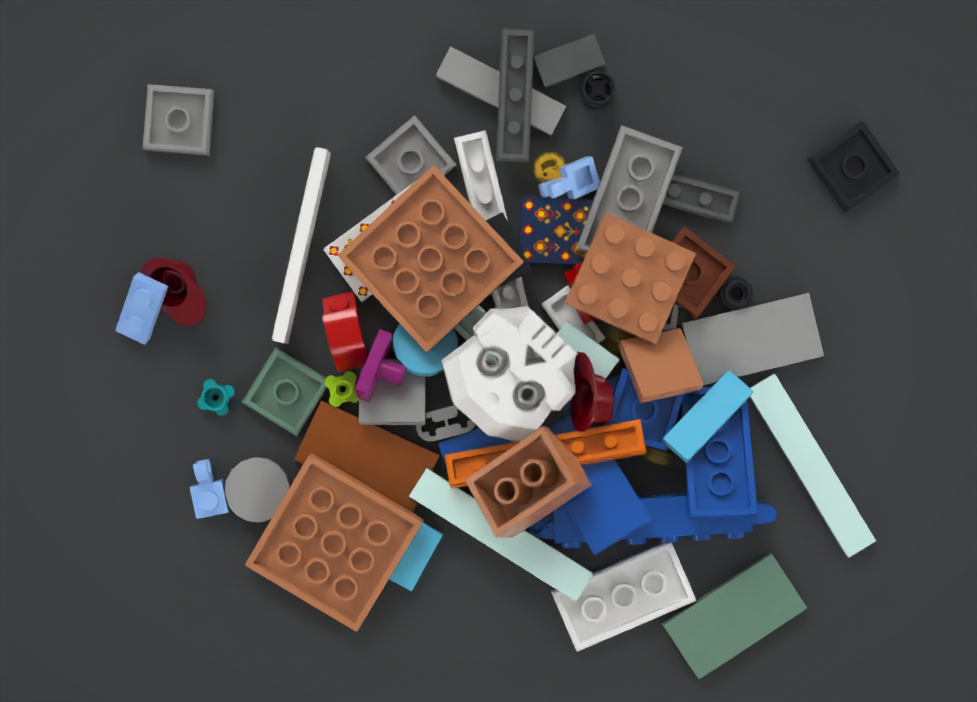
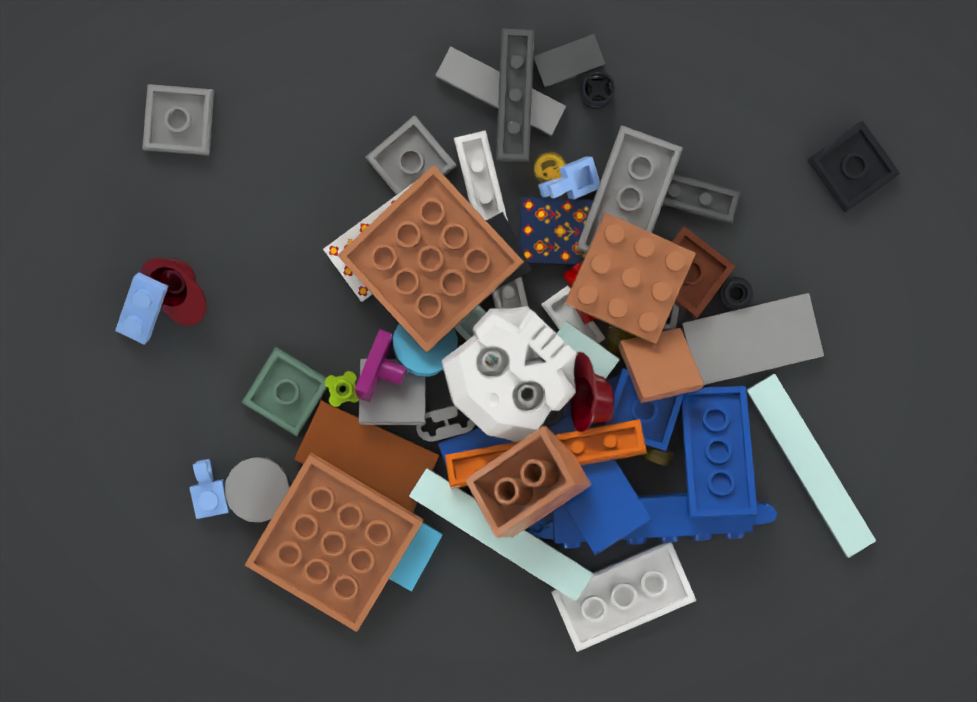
teal plate [197,379,235,416] -> none
white tile [272,147,331,343] -> none
red brick [322,291,369,372] -> none
medium azure tile [662,370,754,464] -> none
sand green tile [662,552,807,679] -> none

